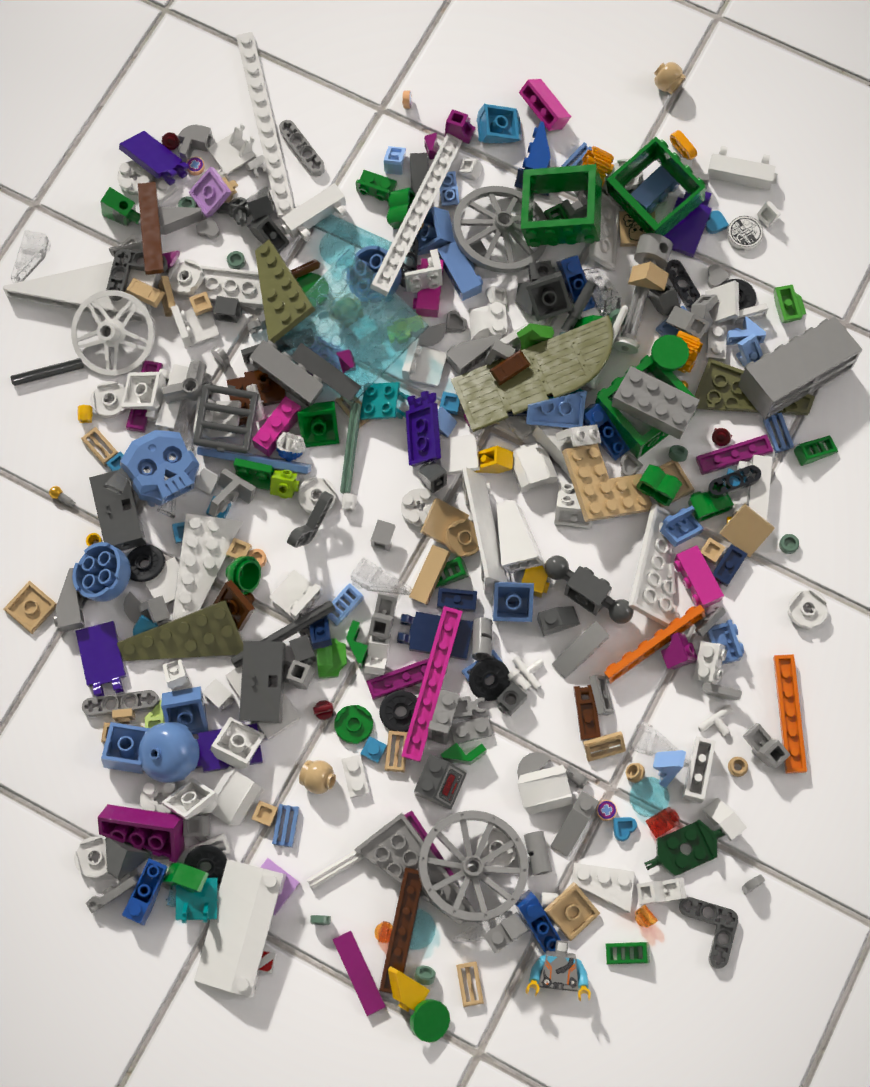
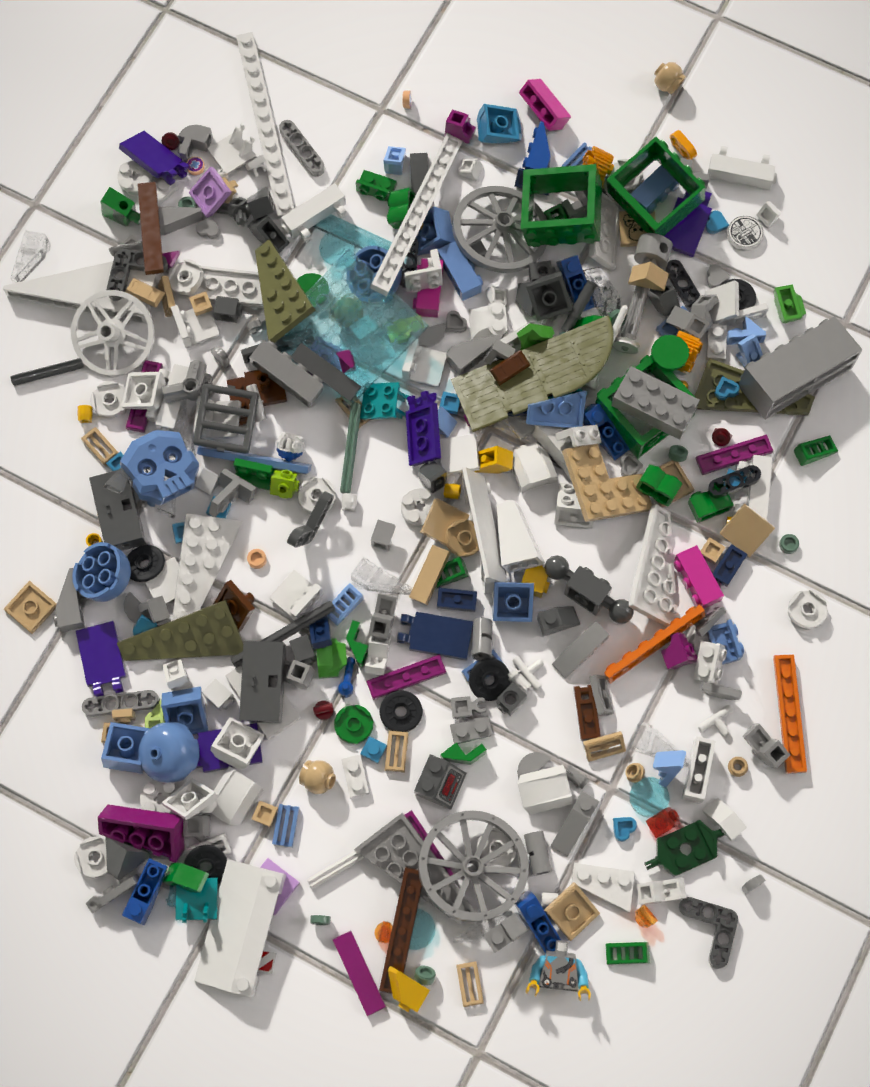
piece [49,486,76,507] -> none
green piece [225,556,261,595] -> none
tan plate [226,538,252,560] -> none
sand green tile [227,251,245,270] -> none
dark pink brick [252,396,301,457] -> none
reddish brown tile [290,259,320,279] -> none
green slope [297,401,340,448] -> none
dark pink plate [401,606,463,762] -> none
green tile [410,999,450,1043] -> none
magenta slope [424,133,439,160] -> none
light grey bracket [428,689,460,745] -> none
light blue slope [439,171,459,206] -> none
tile [596,800,617,821] -> none
medium blue bracket [660,506,704,547] -> none
medium blue tile [763,412,794,453] -> none
none -> blue piece [338,657,355,698]
none -> yellow hose [443,483,461,500]
none -> dark azure tile [715,376,740,400]

